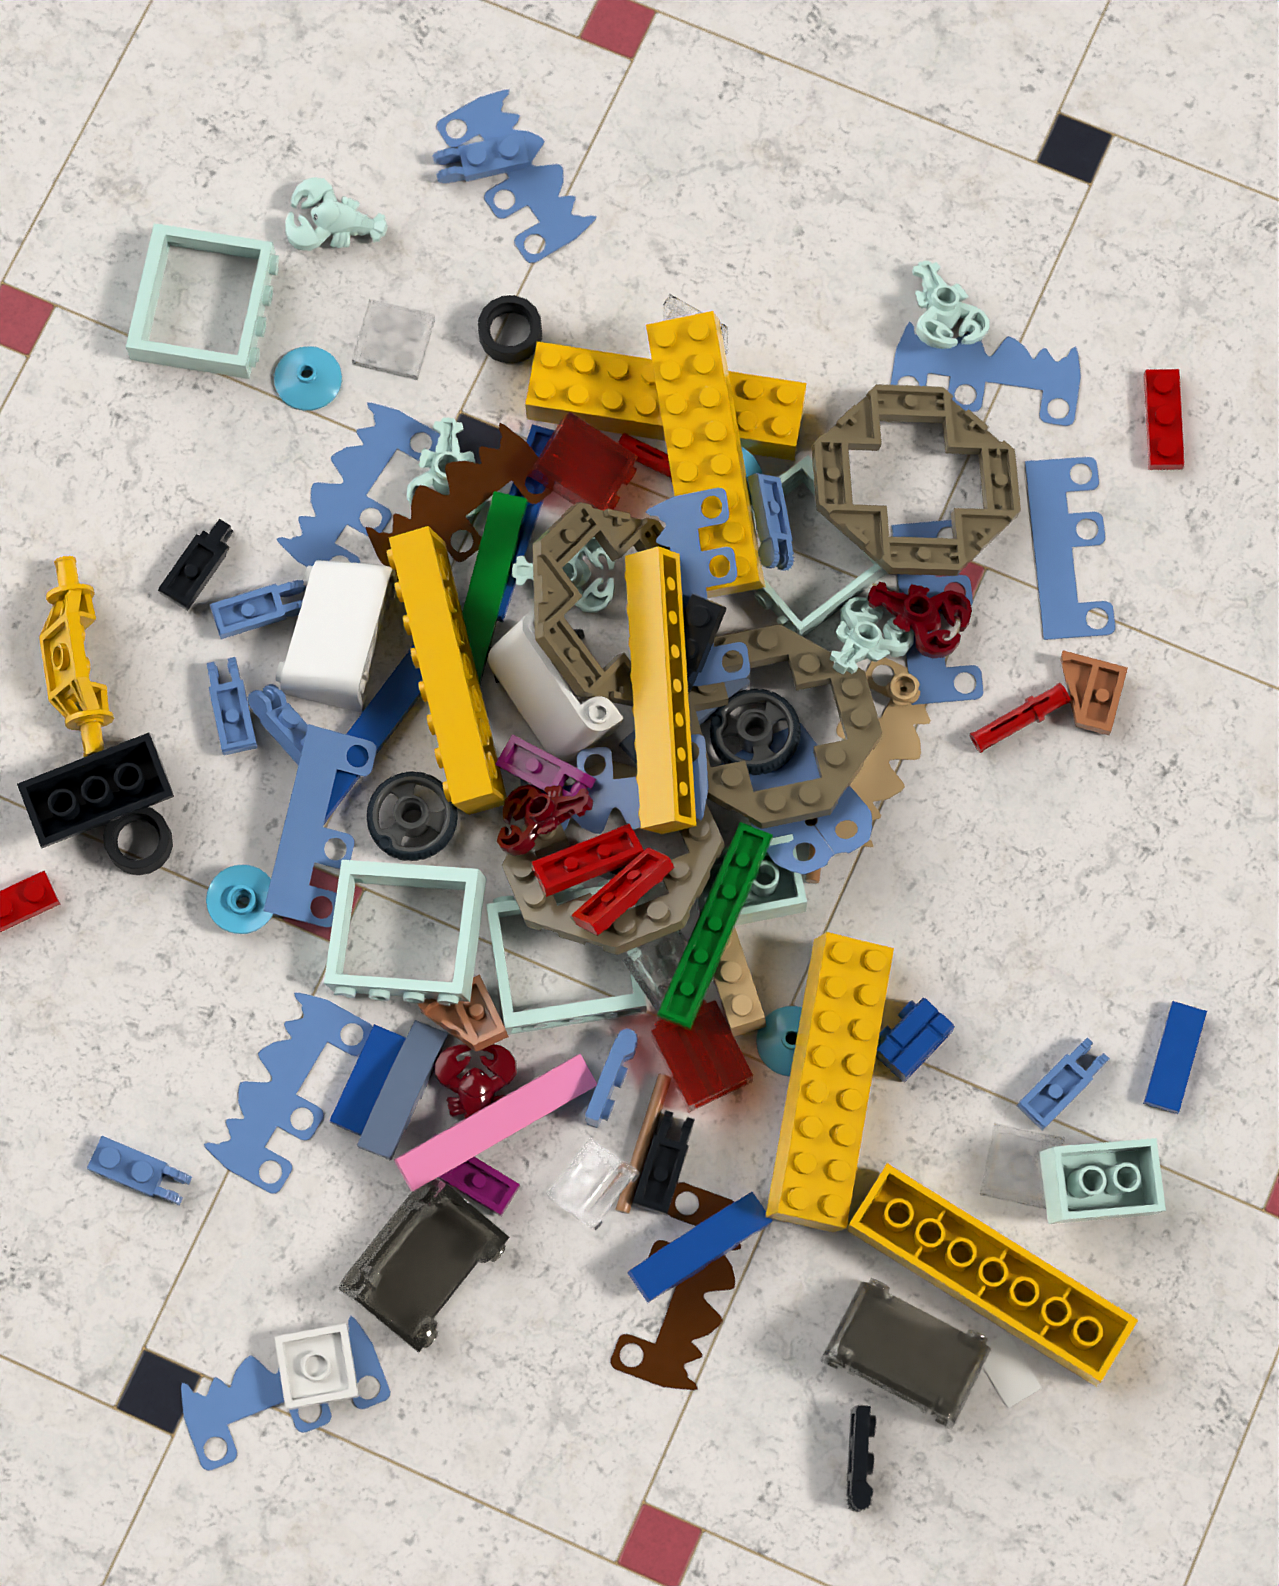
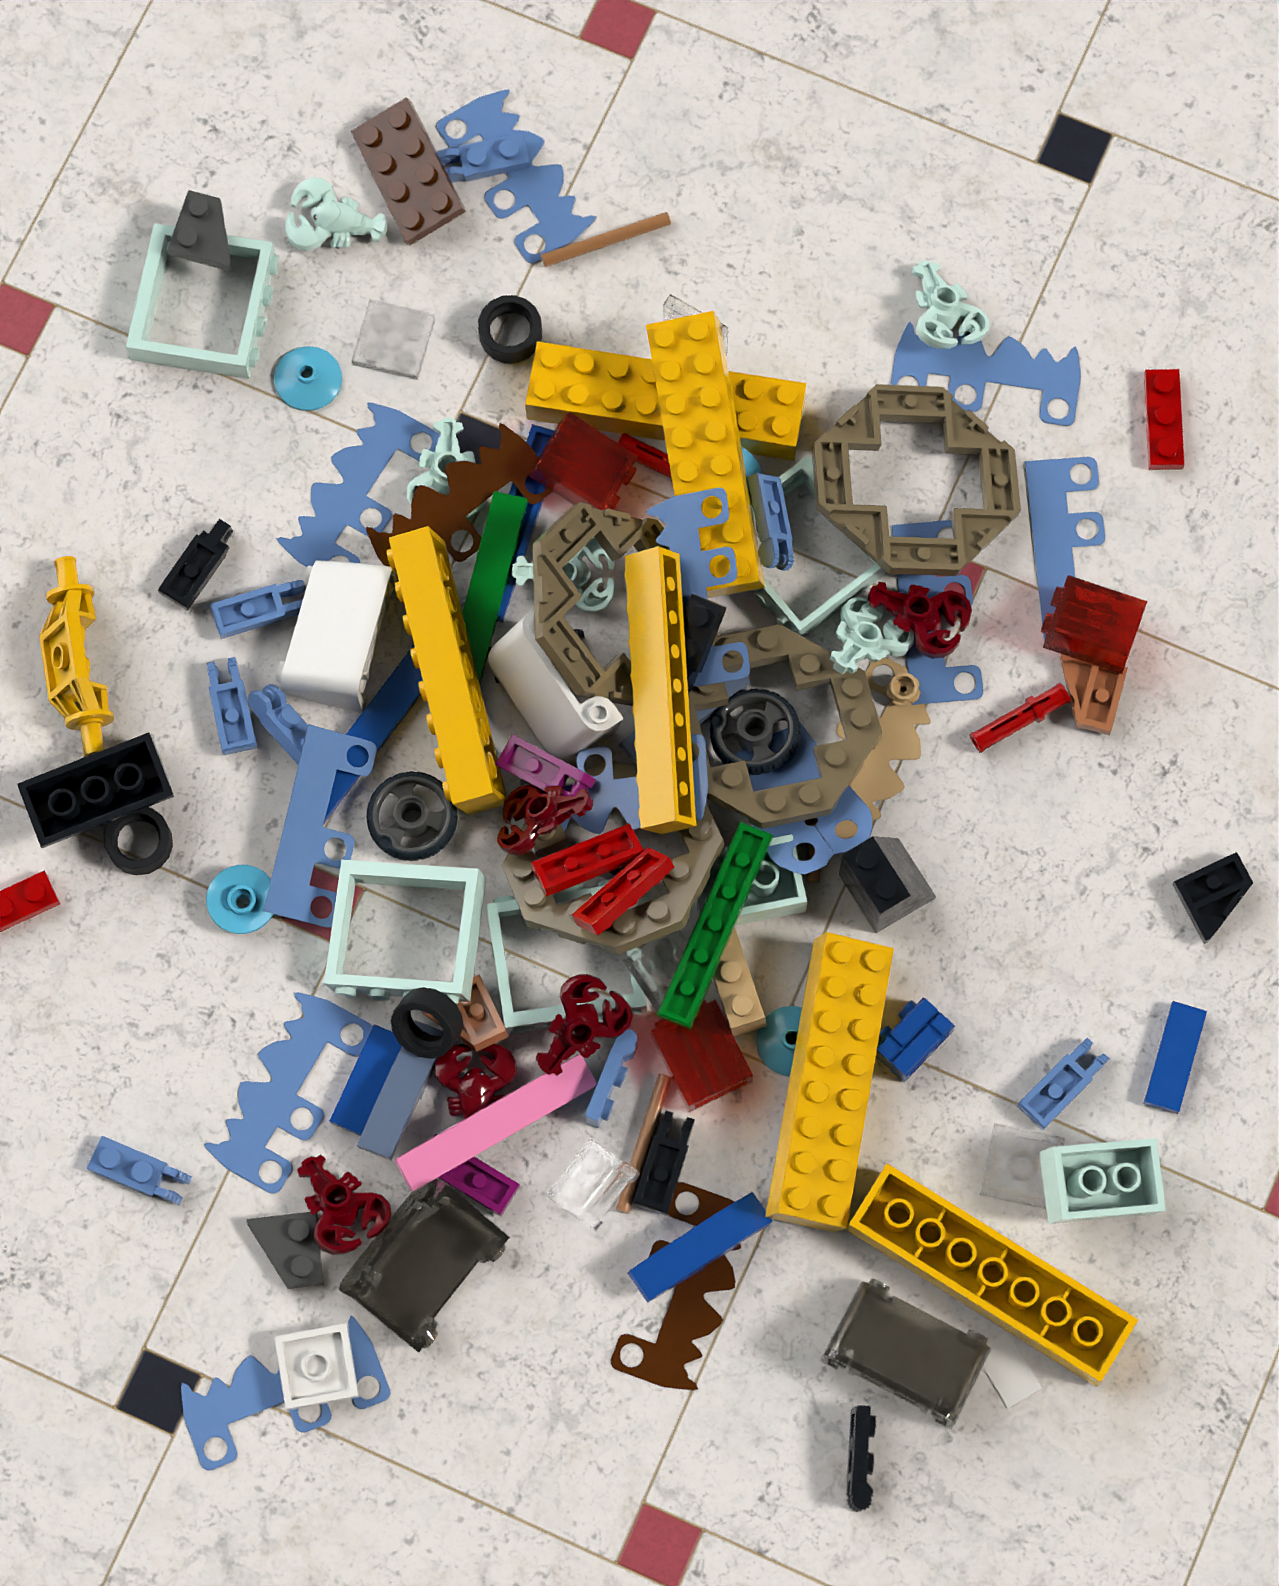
none -> dark grey wing [167,190,232,272]
none -> dark grey wing [247,1212,324,1289]
none -> dark red animal [297,1155,392,1255]
none -> plate [351,97,466,245]
none -> black tyre [391,987,463,1059]
none -> dark red animal [535,974,633,1076]
none -> medium nougat bar [541,212,671,267]
none -> black slope [839,836,936,933]
none -> clear red brick [1040,575,1147,674]
none -> black wing [1172,852,1253,944]

